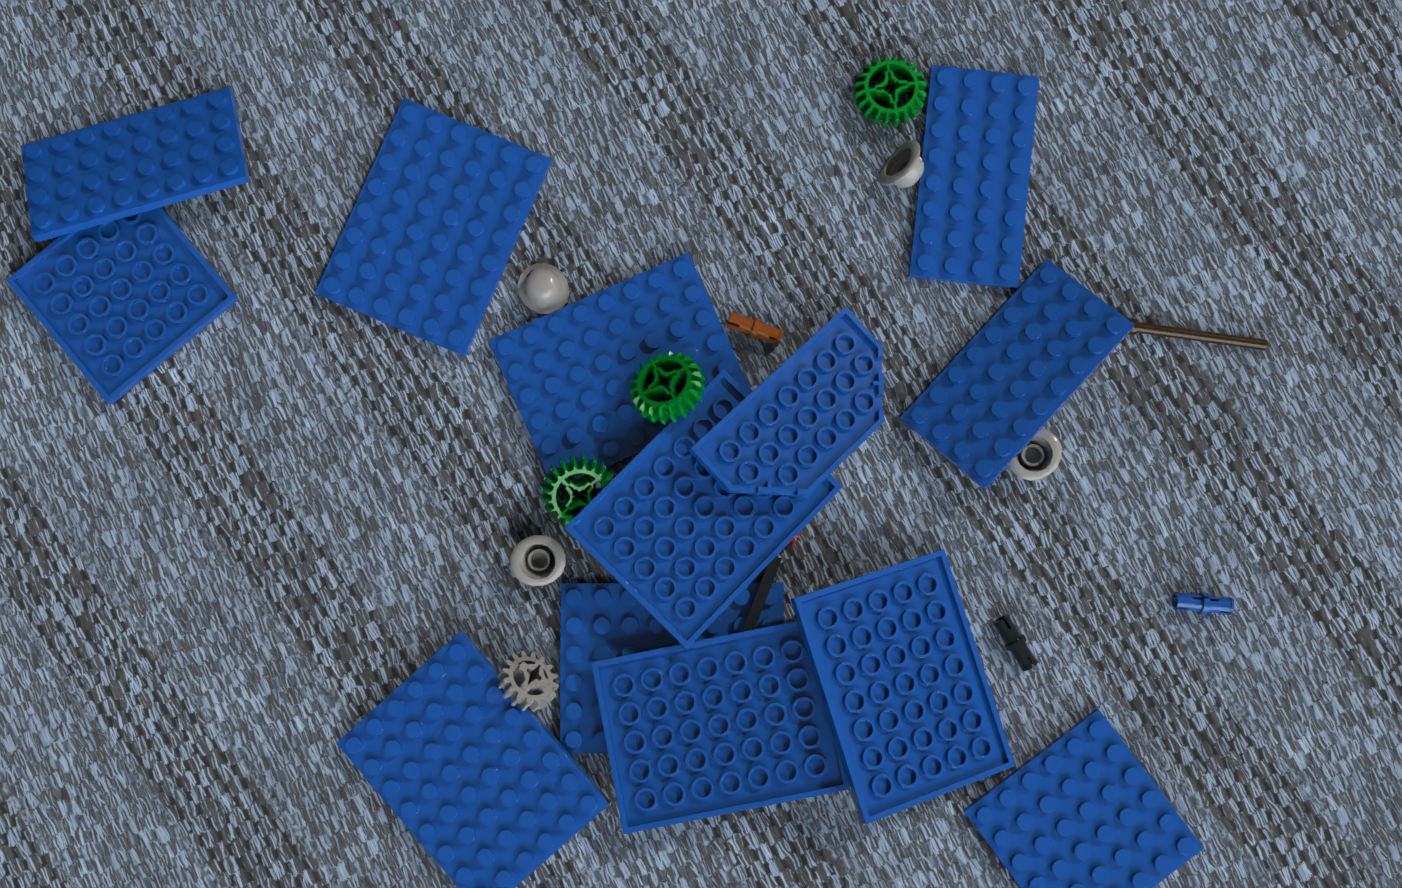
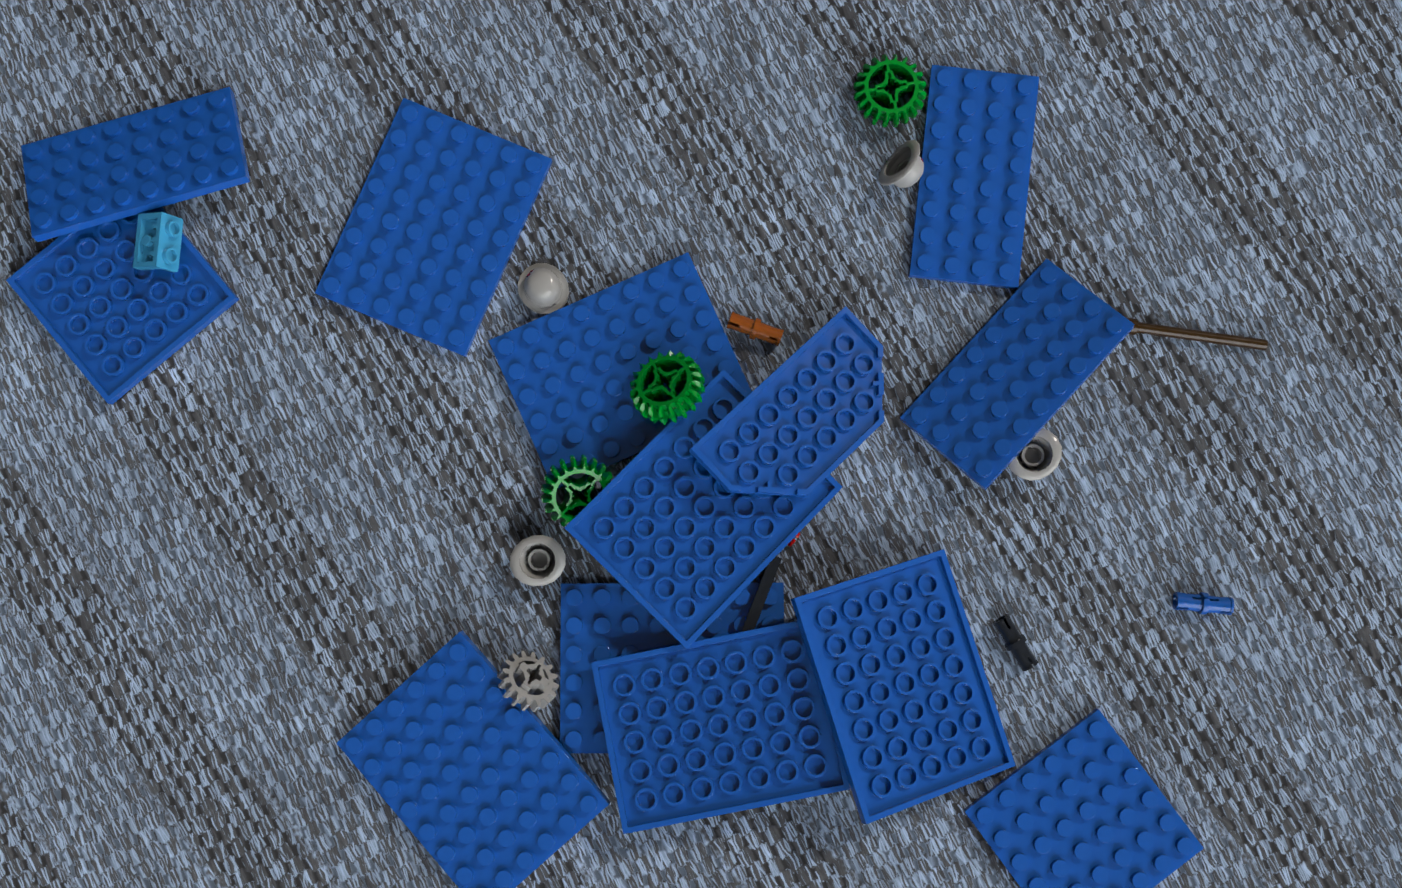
none -> dark azure bracket [133,212,183,272]

